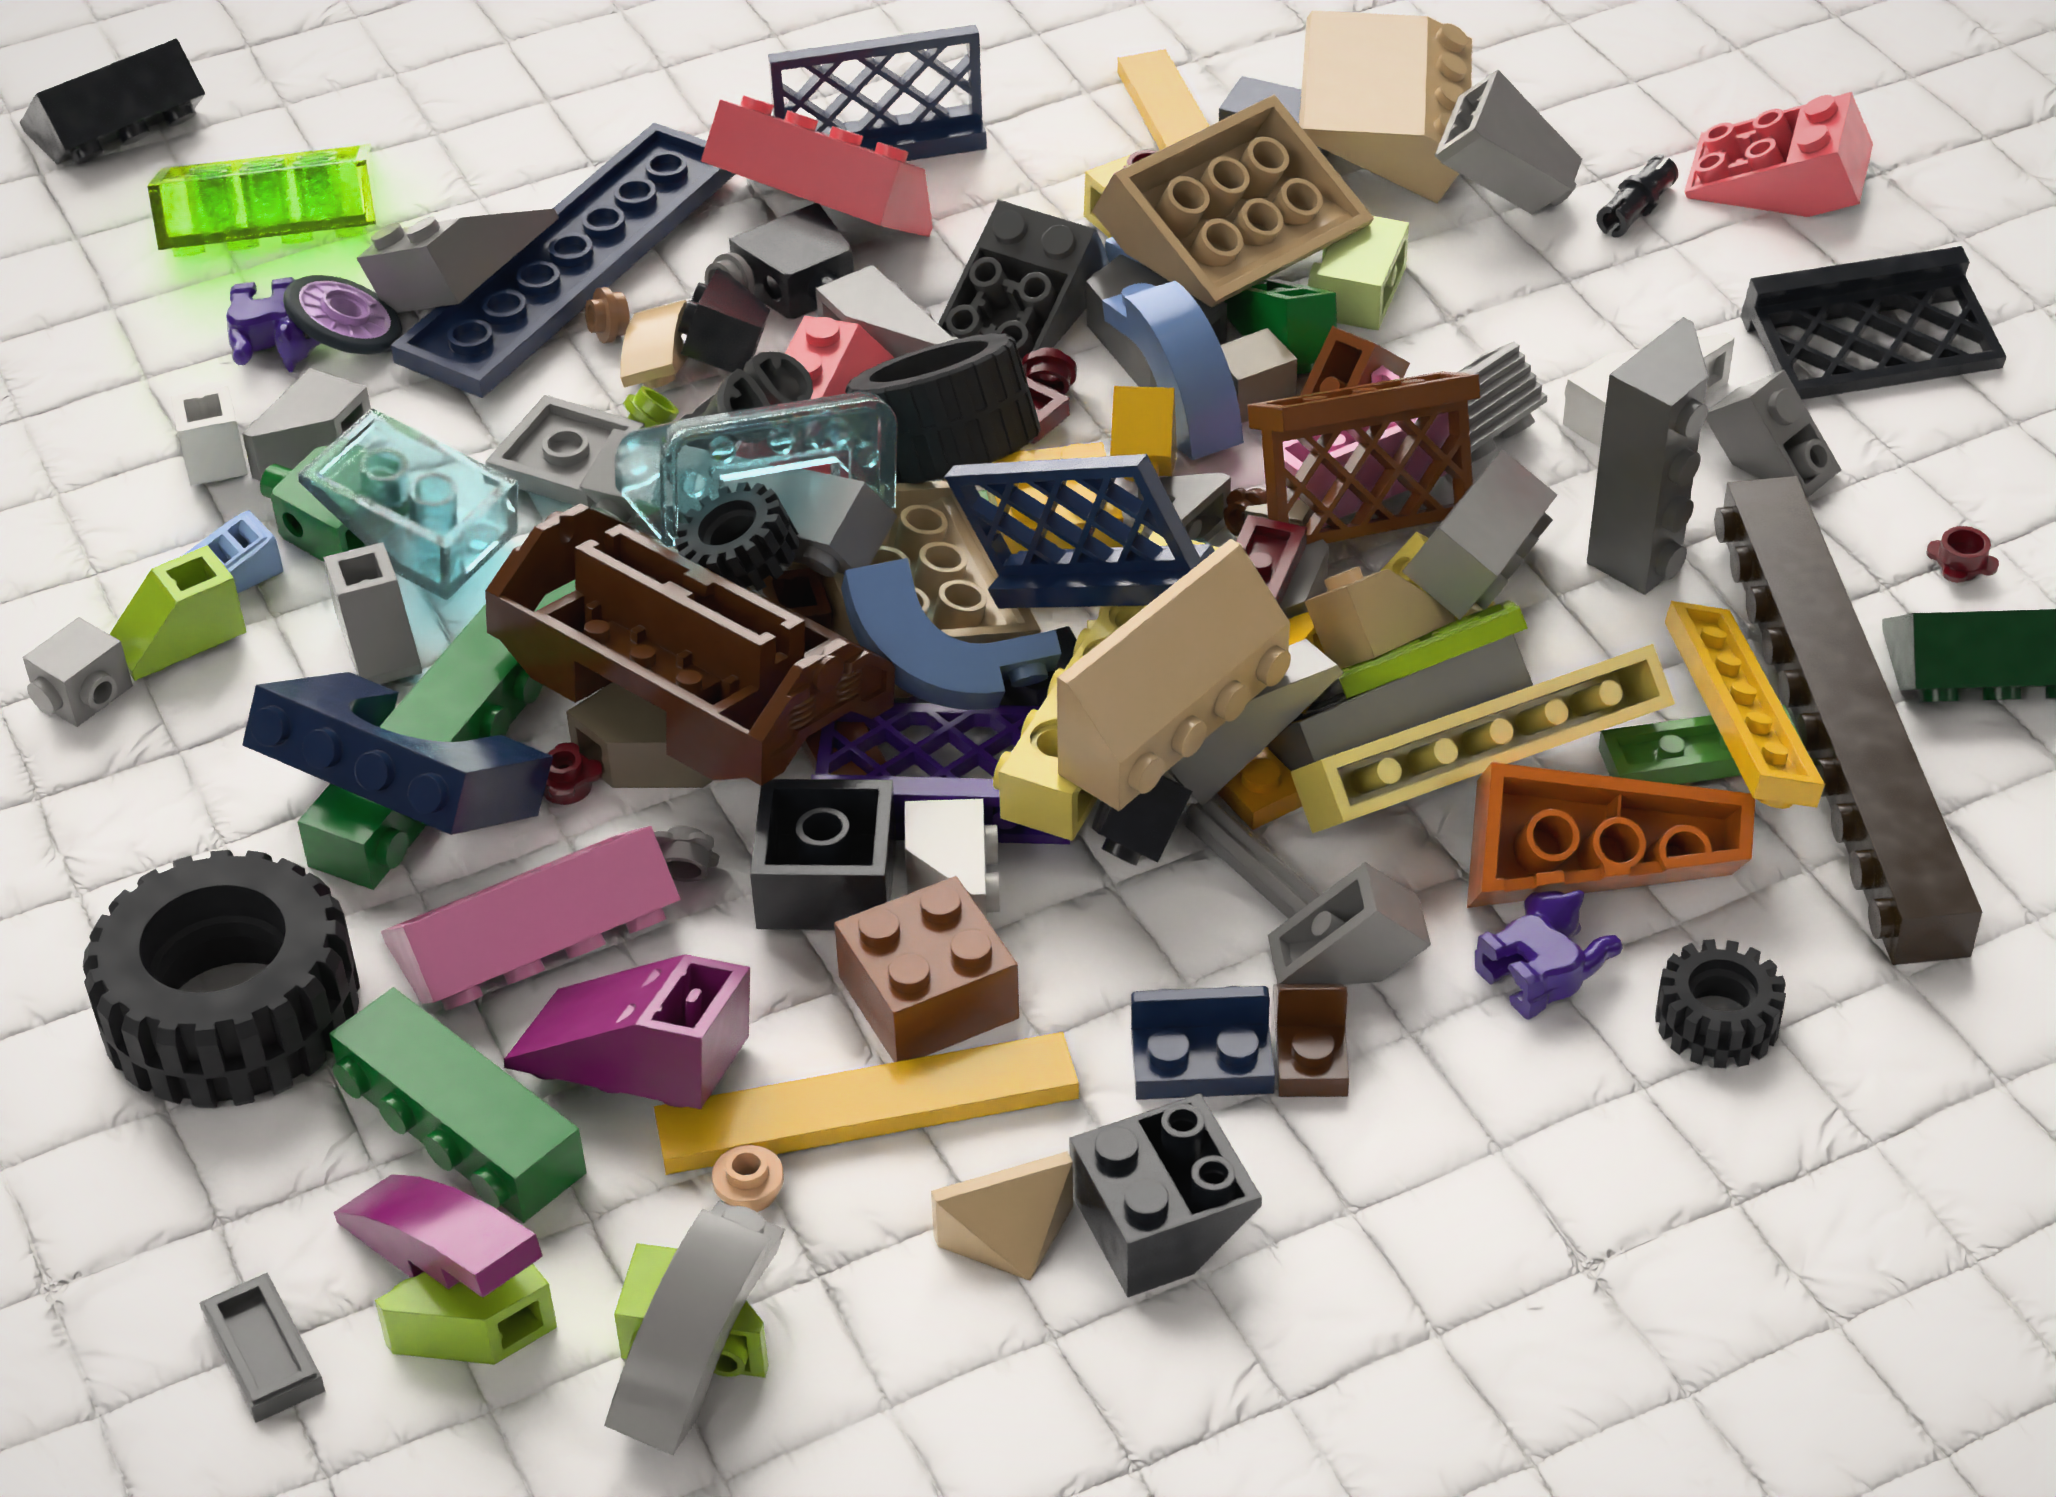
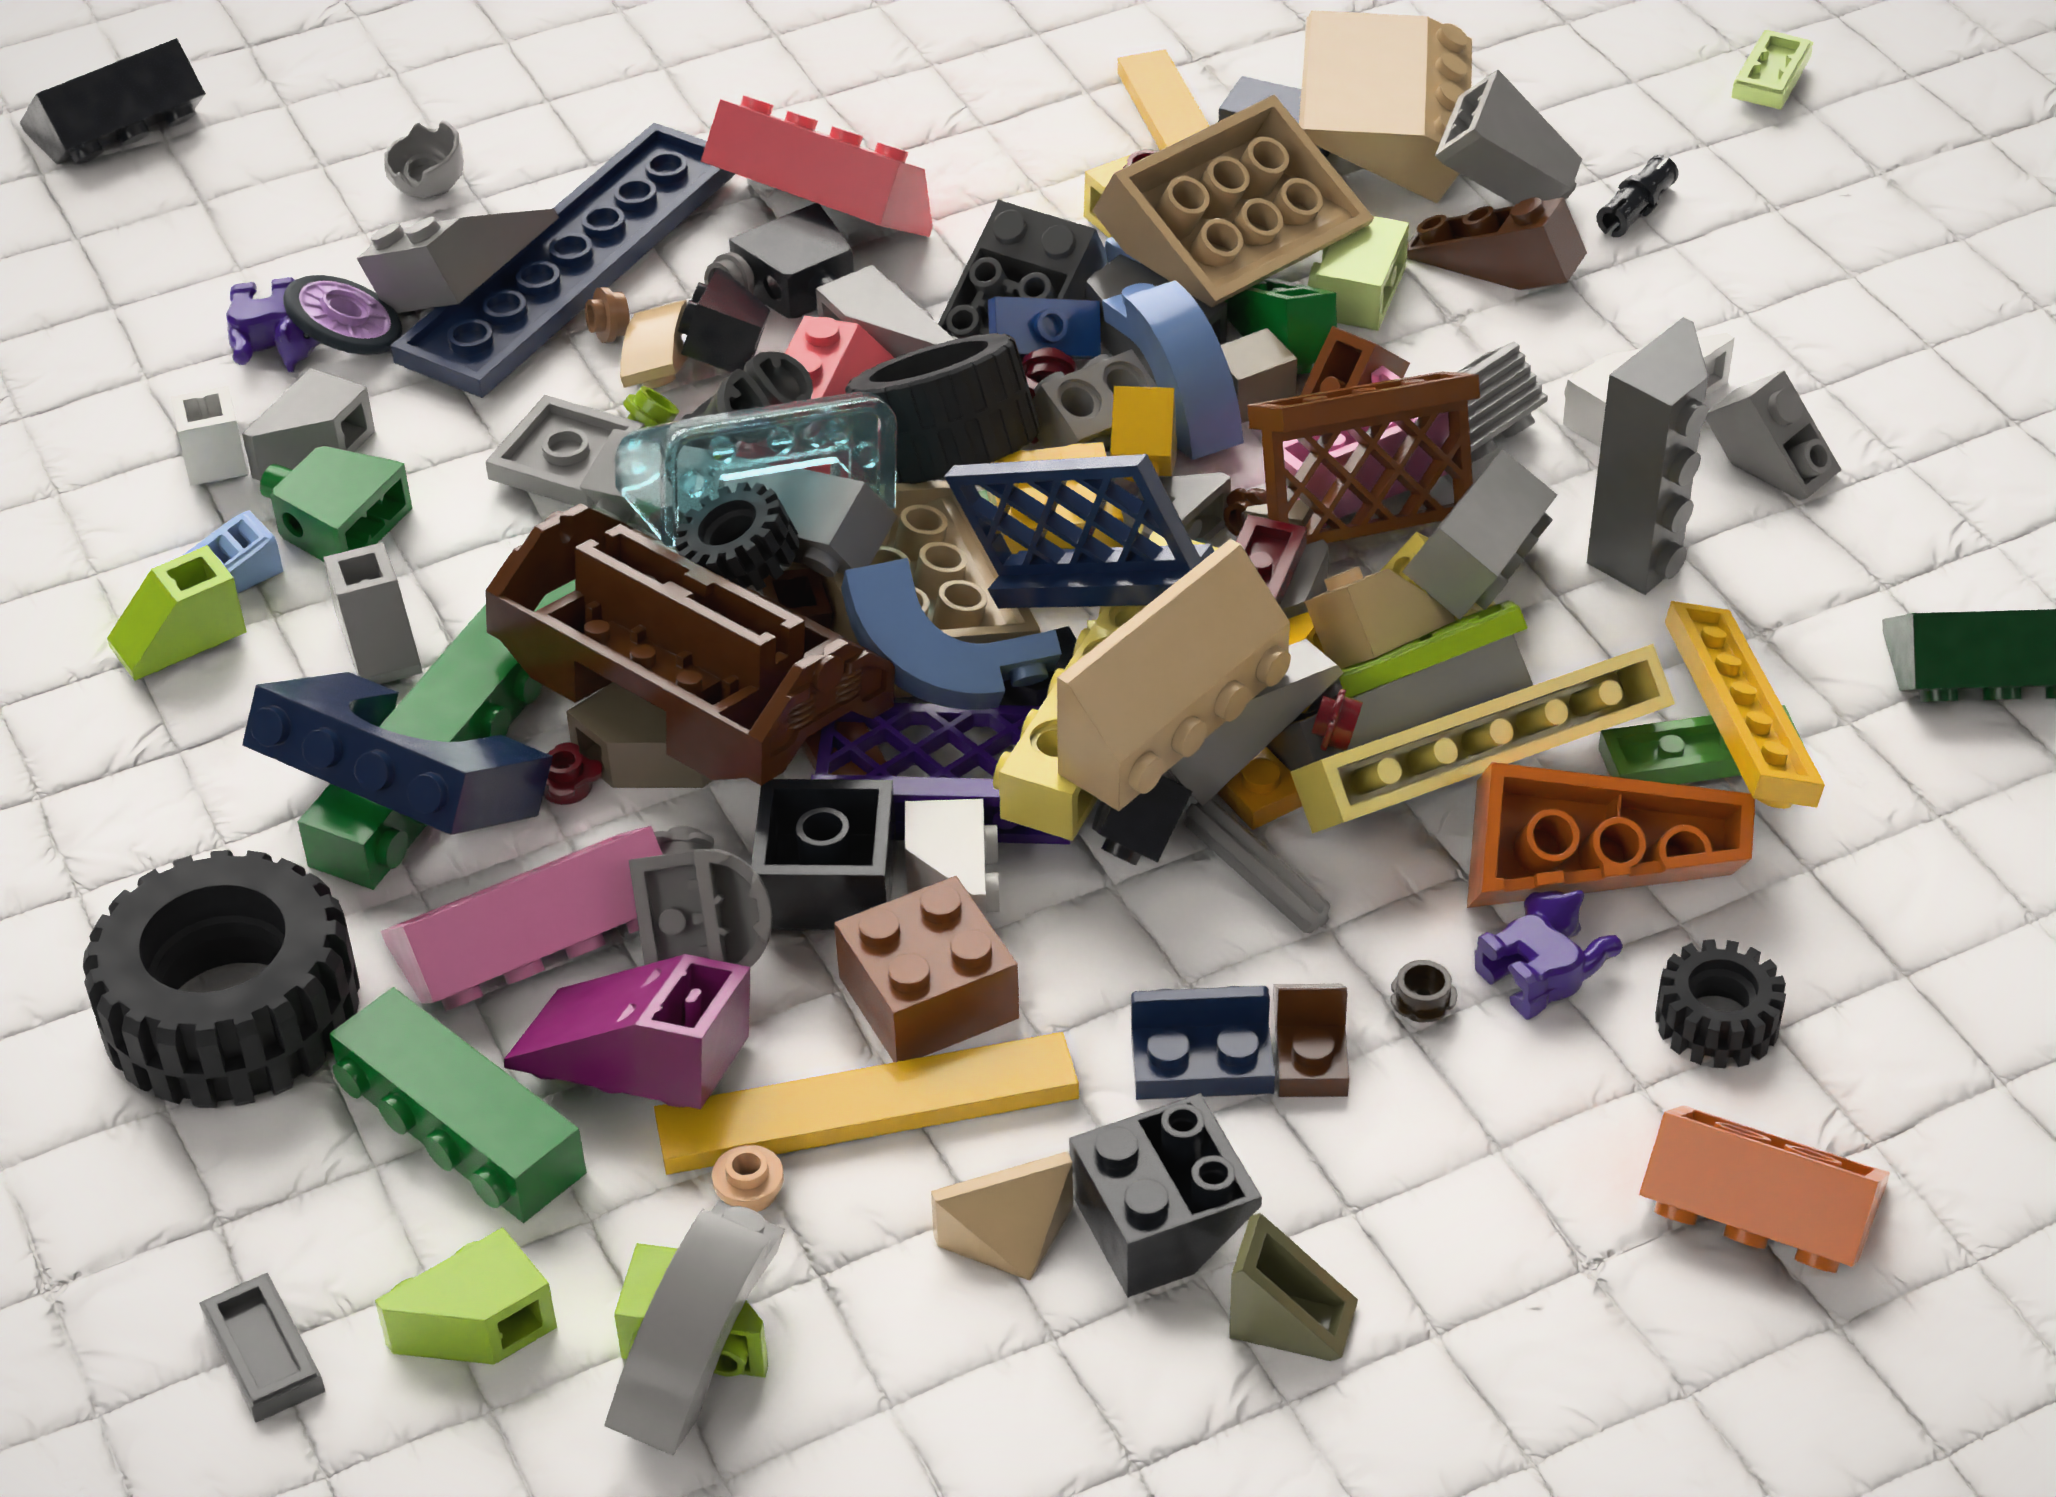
light grey brick [22,617,133,727] -> none
clear neon green slope [147,143,378,257] -> none
clear light blue slope [298,408,518,600] -> none
magenta slope [333,1174,543,1298] -> none
dark blue fence [767,24,987,161] -> none
light grey slope [1267,862,1431,985] -> none
coral slope [1684,92,1873,217] -> none
dark brown brick [1714,476,1983,965] -> none
black fence [1740,246,2007,400] -> none
dark red plate [1926,526,1999,583] -> none
none -> light grey hair [384,119,464,198]
none -> light grey slope [629,849,773,968]
none -> blue plate [988,296,1101,360]
none -> light grey brick [1033,349,1158,452]
none -> olive slope [1229,1212,1359,1361]
none -> dark red plate [1311,689,1363,751]
none -> dark brown plate [1390,960,1458,1023]
none -> reddish brown slope [1407,197,1587,290]
none -> orange slope [1639,1105,1890,1273]
none -> yellowish green plate [1731,30,1814,110]

